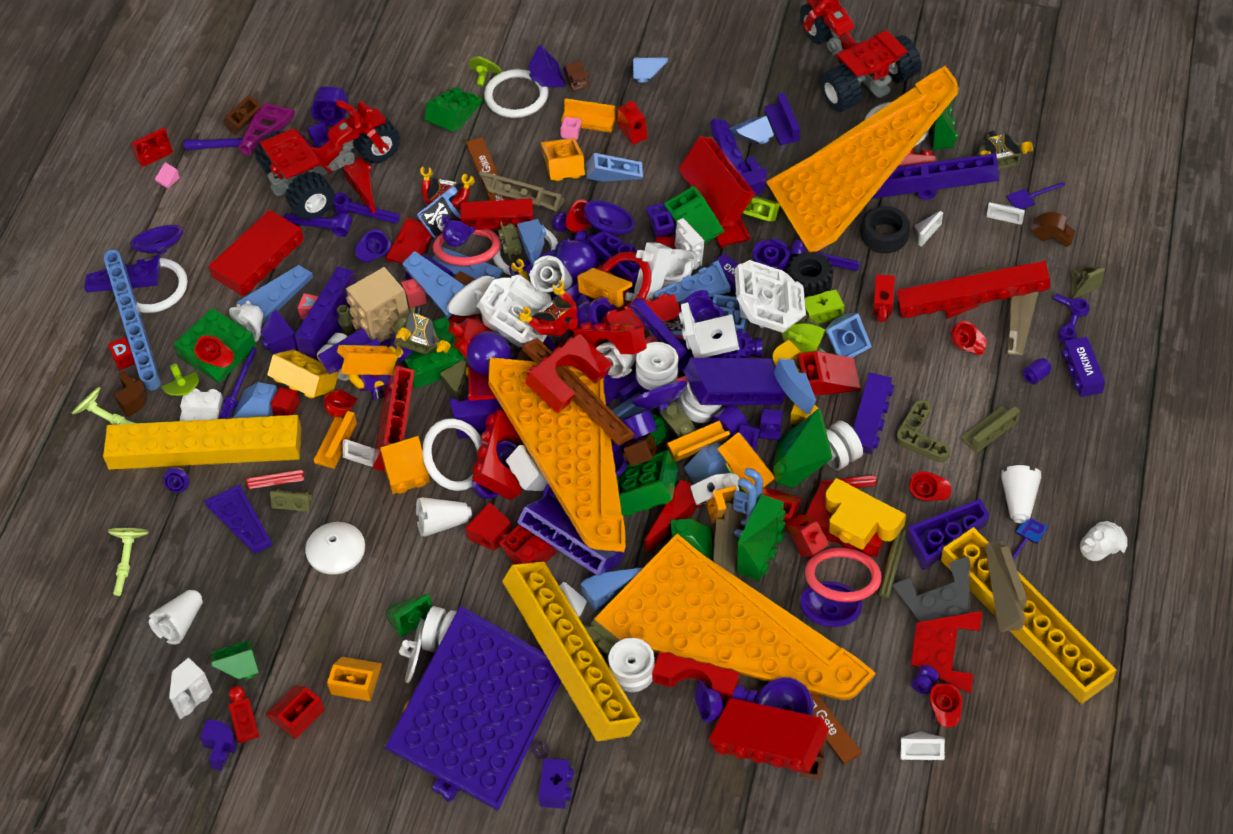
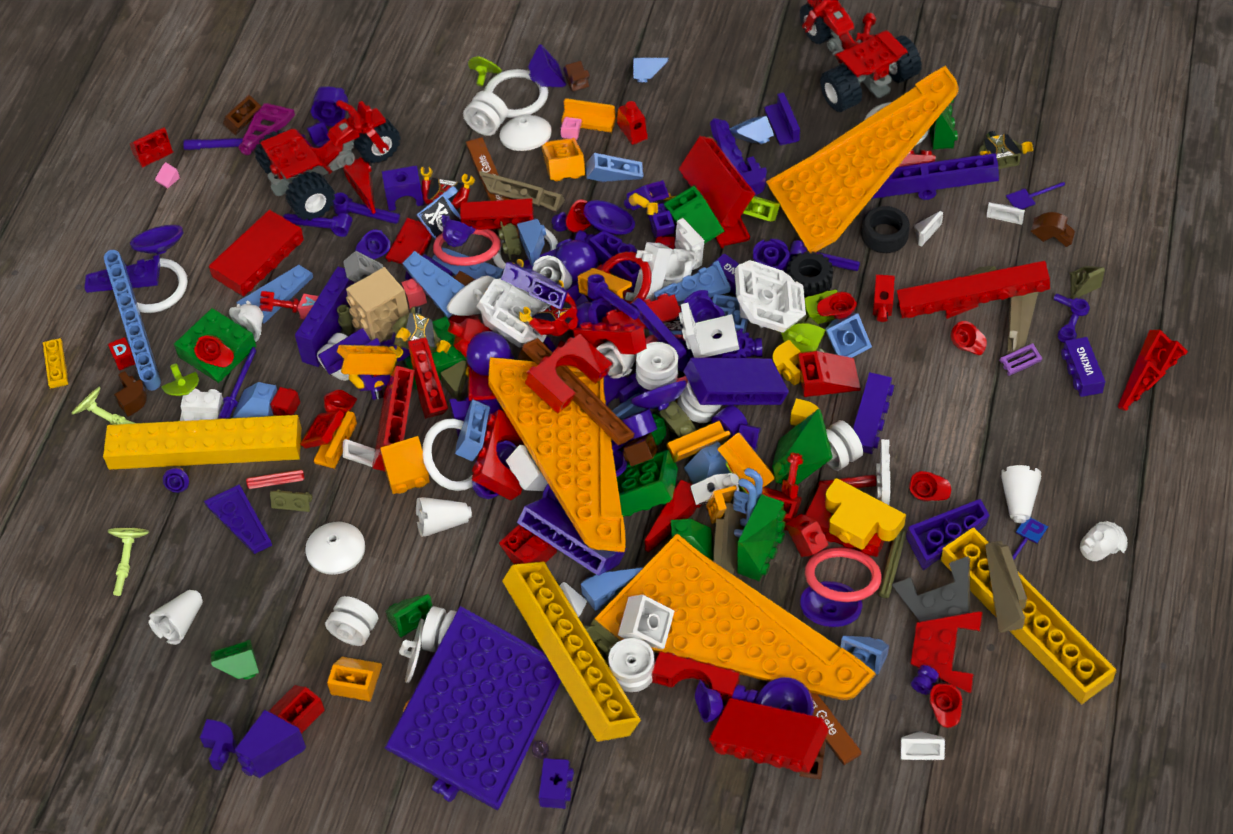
white slope [169,658,212,719] -> none
red plate [228,686,260,743] -> none
dark purple slope [260,310,299,354] -> none
yellow brick [267,349,340,398] -> none
green slope [424,87,483,132] -> none
red torso [465,503,512,550] -> none
dark purple brick [760,409,783,440] -> none
medium blue slope [774,359,816,414] -> none
olive beam [896,400,950,463] -> none
olive panel [961,406,1020,453] -> none
dark purple brick [1023,358,1051,384] -> none
none -> yellow tile [43,338,69,389]
none -> dark purple slope [235,710,306,778]
none -> red hinge [259,291,300,313]
none -> red plate [300,410,345,449]
none -> white wheel [325,596,378,646]
none -> light grey brick [343,251,383,283]
none -> dark purple piece [382,166,424,211]
none -> red slope [408,337,448,419]
none -> medium blue slope [455,400,490,461]
none -> white wheel [463,91,508,136]
none -> white dish [500,115,551,151]
none -> slope [501,262,568,309]
none -> dark purple axle [588,274,640,320]
none -> white slope [618,595,674,649]
none -> dark purple torso [624,180,676,215]
none -> red hinge [781,453,804,499]
none -> red piece [817,292,857,320]
none -> medium blue slope [841,636,889,675]
none -> red hinge [855,13,876,42]
none -> white wing [876,439,890,505]
none -> medium lavender tile [999,343,1042,376]
none -> red wedge [1118,330,1188,411]

